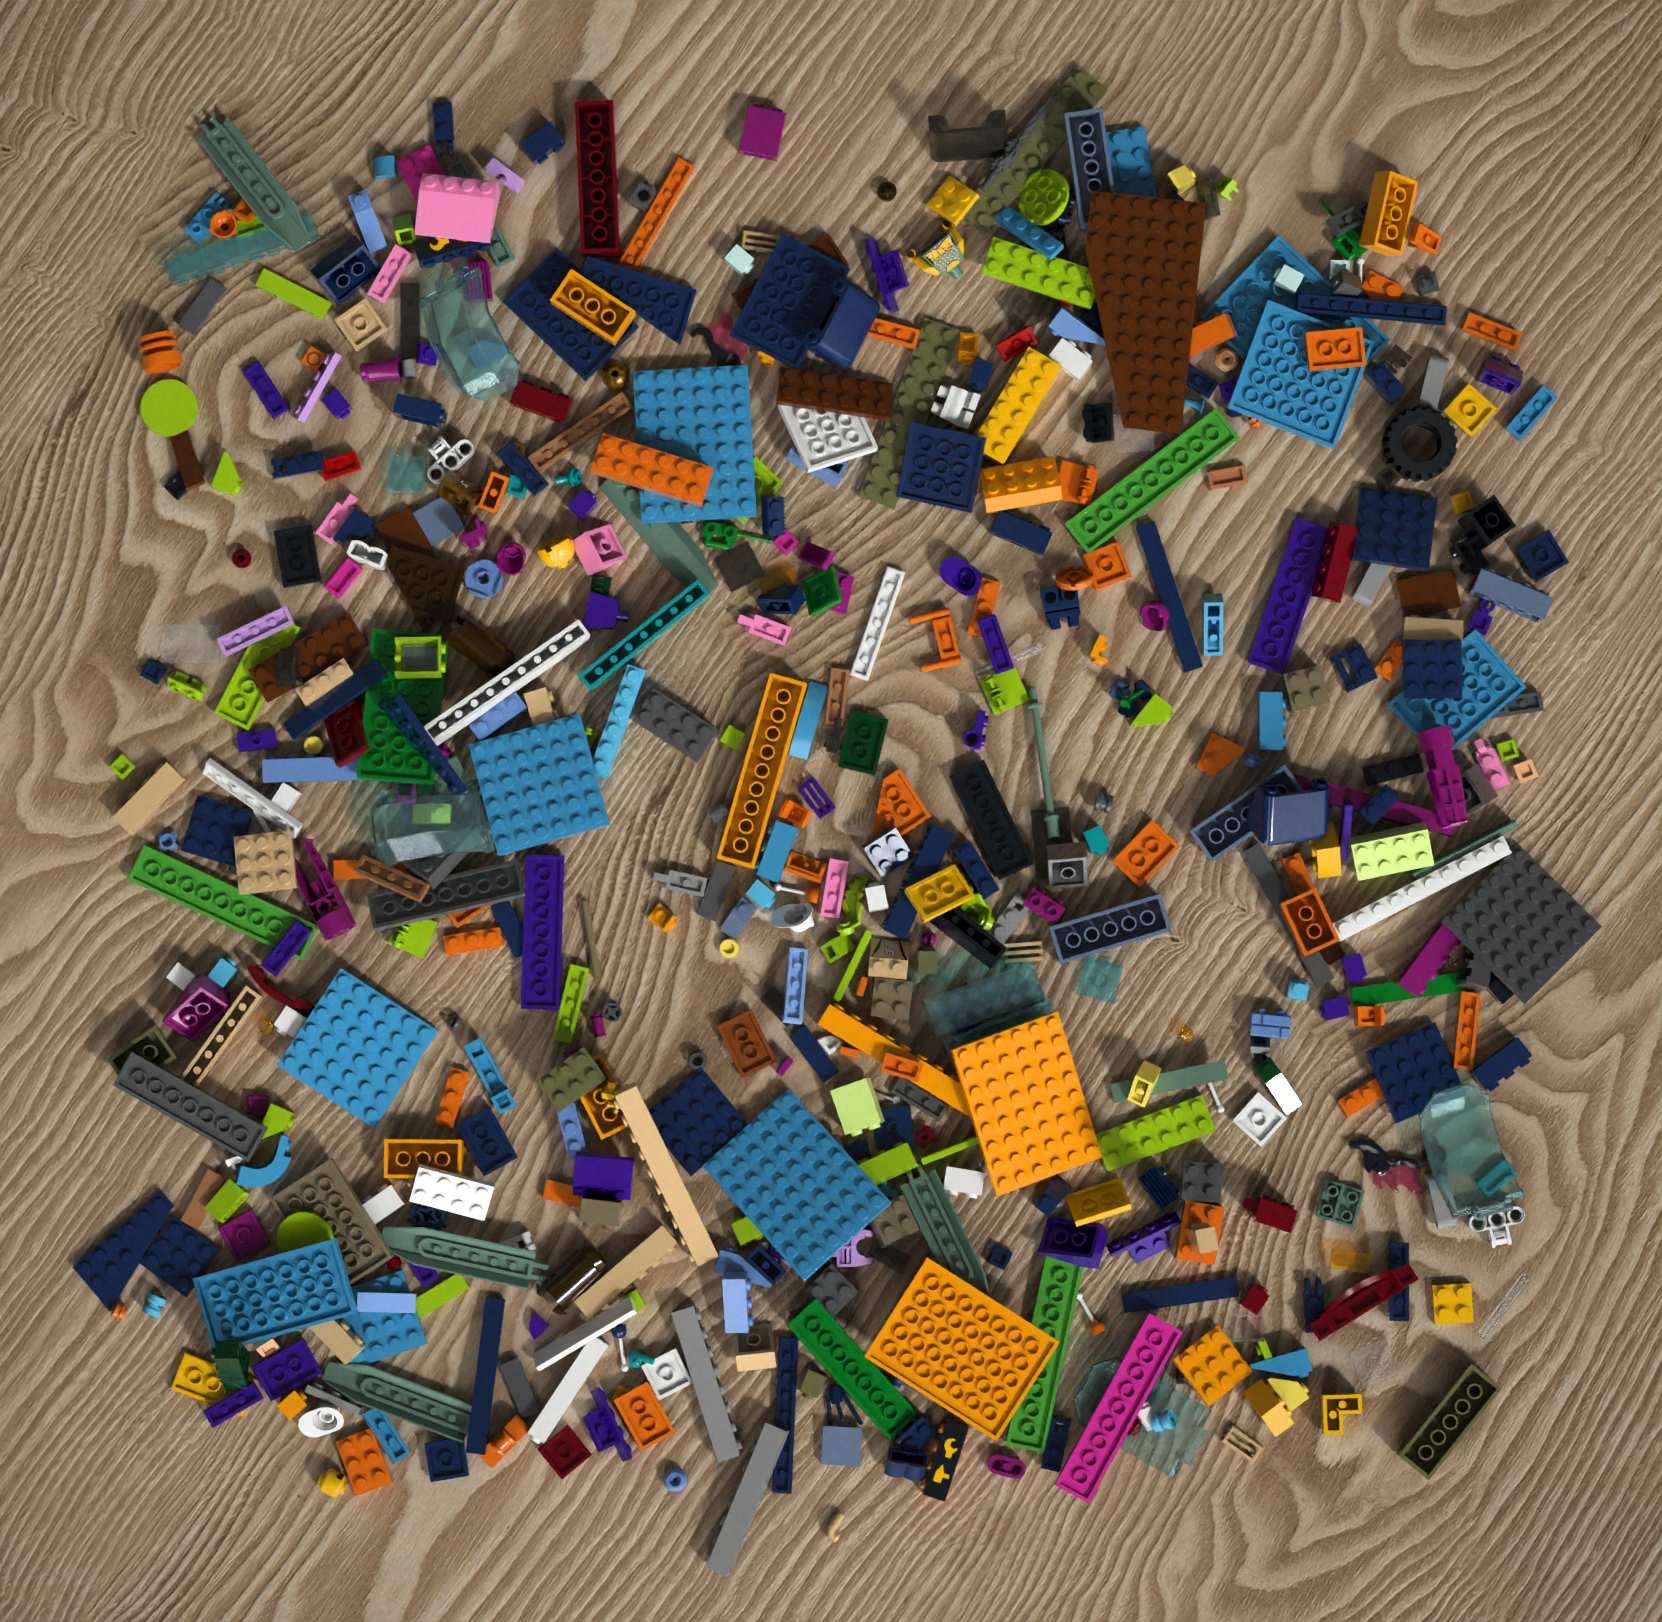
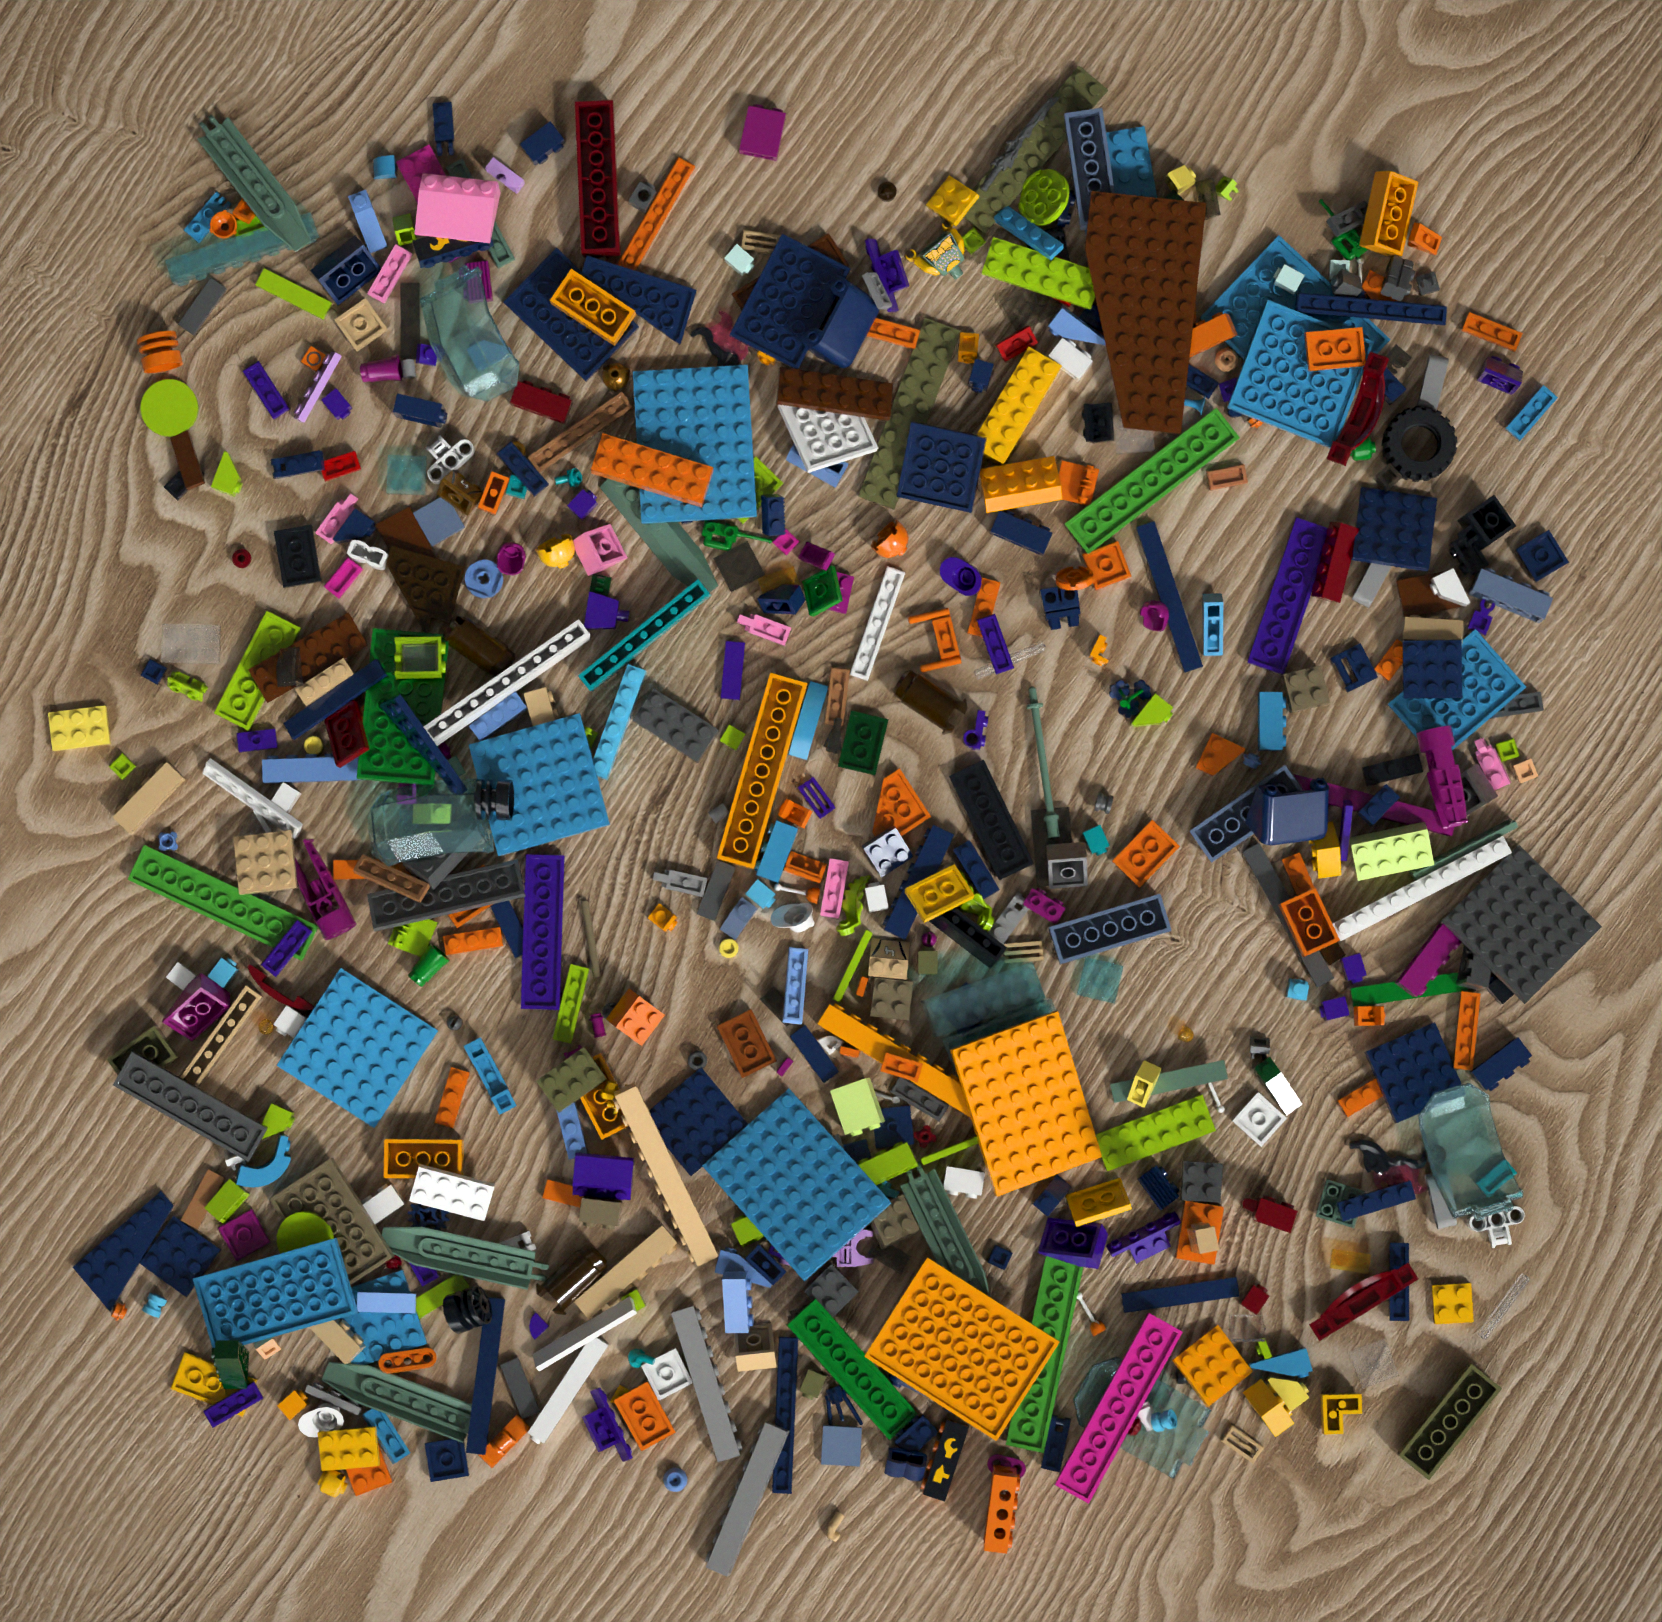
dark blue plate [181,796,253,867] -> none
lavender plate [217,606,295,657] -> none
magenta tile [247,1095,268,1115] -> none
dark purple plate [253,1338,323,1401] -> none
dark blue plate [456,1107,518,1176] -> none
magenta bracket [460,517,489,549] -> none
dark red tile [538,1425,592,1479] -> none
hinge [611,1324,629,1372] -> none
lime brick [820,935,856,963] -> none
clear smoke windscreen [927,110,1006,163] -> none
white hips [930,385,981,432] -> none
lime hinge [979,665,1030,715] -> none
medium blue brick [1249,1009,1291,1039] -> none
dark blue hinge [1303,1278,1324,1333] -> none
yellow plate [1442,384,1497,438] -> none
yellow tile [1450,490,1474,515] -> none
none -> light yellow plate [48,705,111,751]
none -> yellow plate [318,1426,380,1471]
none -> orange plate [378,1348,437,1374]
none -> green plant [408,943,450,987]
none -> black wheel [443,1285,493,1334]
none -> black wheel [474,779,514,821]
none -> orange brick [606,989,665,1046]
none -> dark purple tile [721,641,745,701]
none -> light grey plate [862,272,892,309]
none -> orange cylinder [871,520,909,558]
none -> dark brown piece [893,670,968,735]
none -> lime tile [962,227,986,255]
none -> orange brick [983,1465,1020,1554]
none -> dark red piece [1326,352,1389,466]
none -> dark blue plate [1336,1180,1416,1221]
none -> green head [1350,436,1376,461]
none -> dark grey brick [1380,255,1415,301]
none -> white slope [1430,568,1470,607]

